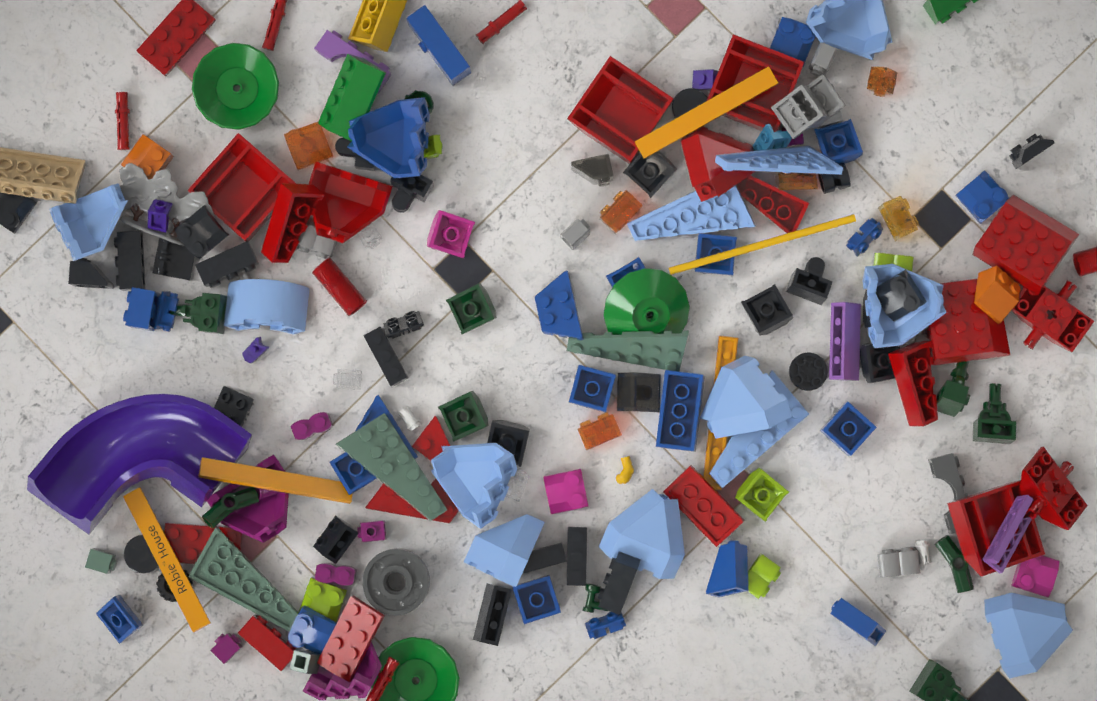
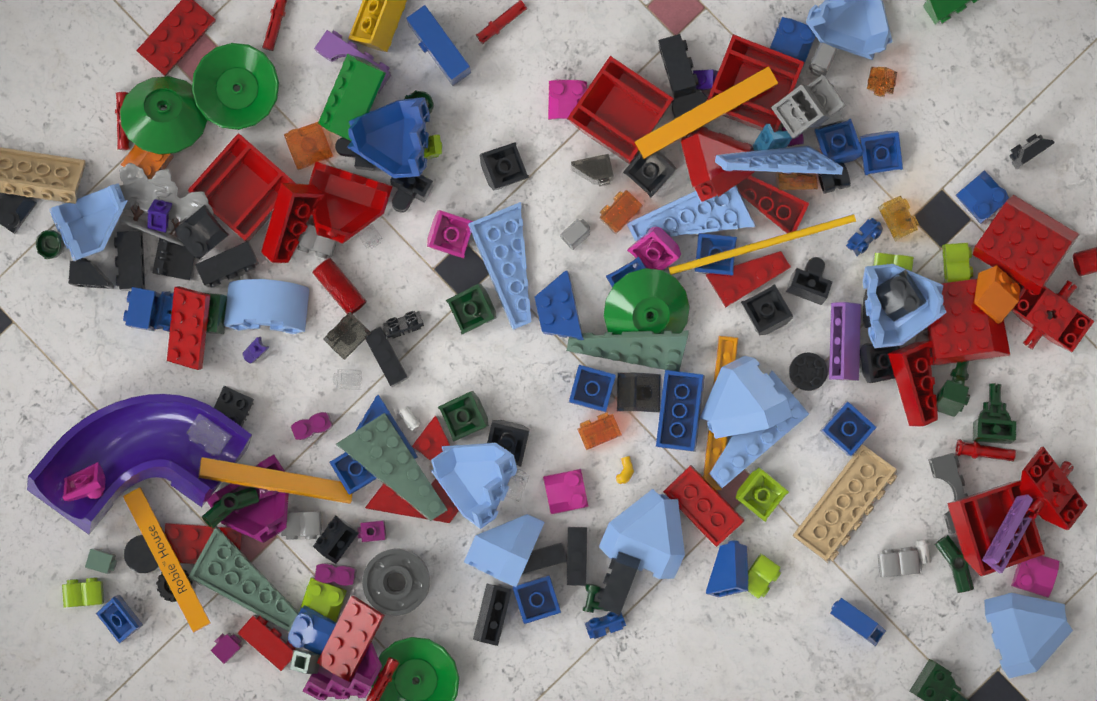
none -> dark green hair [35,230,65,259]
none -> dark pink slope [62,462,106,502]
none -> lime brick [62,577,104,608]
none -> green dish [120,76,208,154]
none -> red plate [167,286,210,370]
none -> clear bracket [186,414,232,456]
none -> light grey brick [281,512,321,540]
none -> clear smoke slope [323,312,371,360]
none -> light blue wing [468,202,531,330]
none -> black slope [480,142,529,191]
none -> dark pink slope [548,80,587,120]
none -> dark pink slope [627,227,681,270]
none -> black brick [658,34,699,98]
none -> red wing [706,251,791,308]
none -> tan bracket [793,444,898,563]
none -> blue slope [860,131,903,175]
none -> lime brick [942,243,973,283]
none -> red pin [955,439,1016,462]

